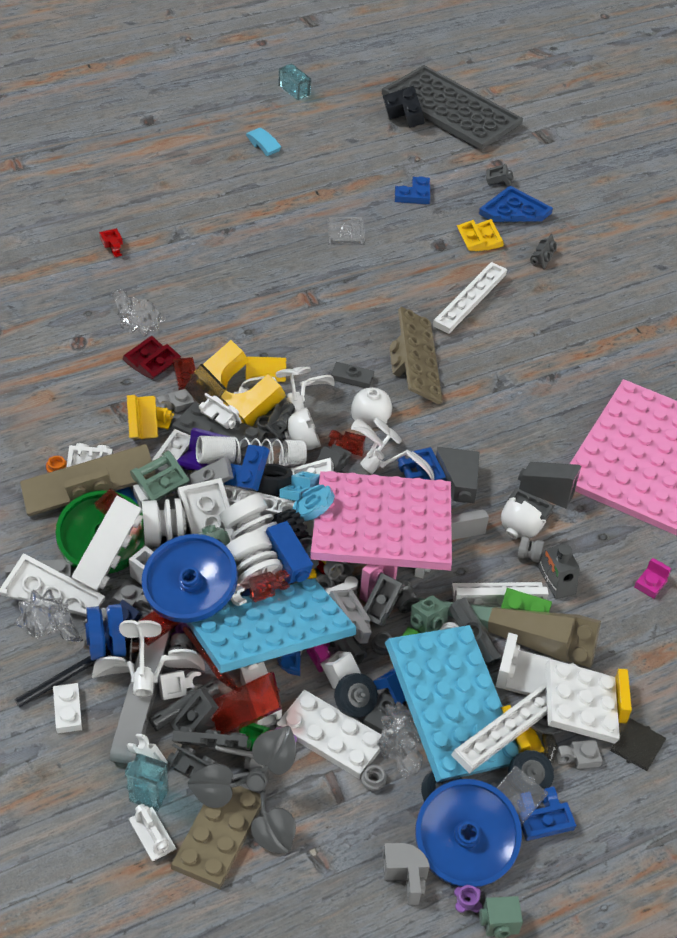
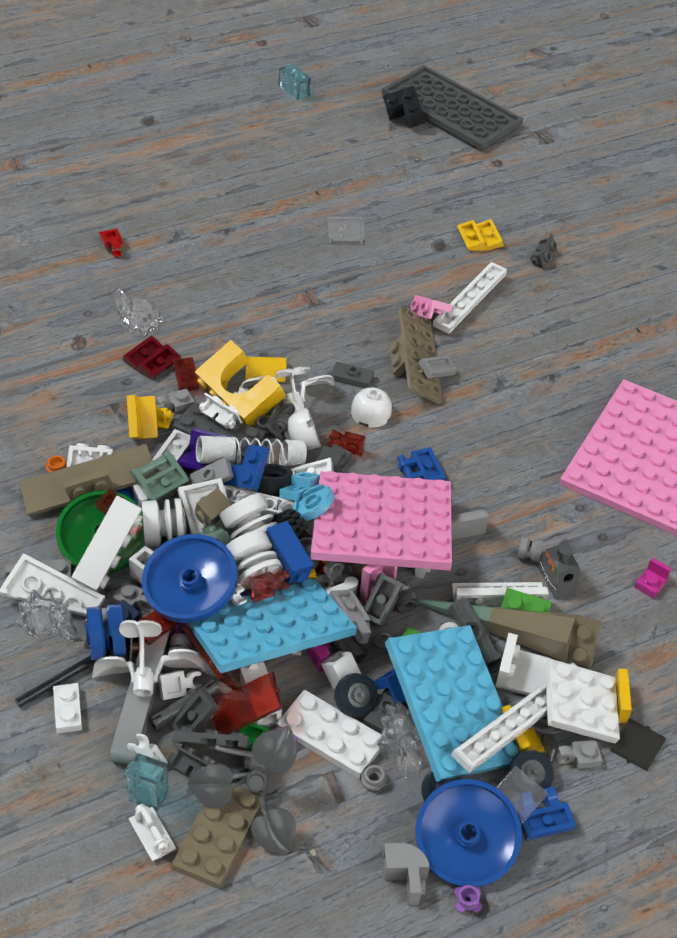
clear smoke piece [185,364,226,404] -> none
medium azure slope [246,128,281,156] -> none
blue tile [277,651,301,676] -> none
white plant [351,418,434,480] -> none
blue plate [395,176,430,204] -> none
sand green brick [411,595,448,633] -> none
dark grey slope [436,447,480,503] -> none
blue plate [479,186,553,222] -> none
sand green brick [479,896,523,938] -> none
dark grey bracket [486,164,514,187] -> none
white cylinder [501,497,546,539] -> none
dark grey plate [506,488,555,521] -> none
dark grey slope [518,462,582,509] -> none
none -> dark tan brick [195,488,232,526]
none -> bright pink bracket [411,295,453,319]
none -> light grey tile [418,355,458,379]

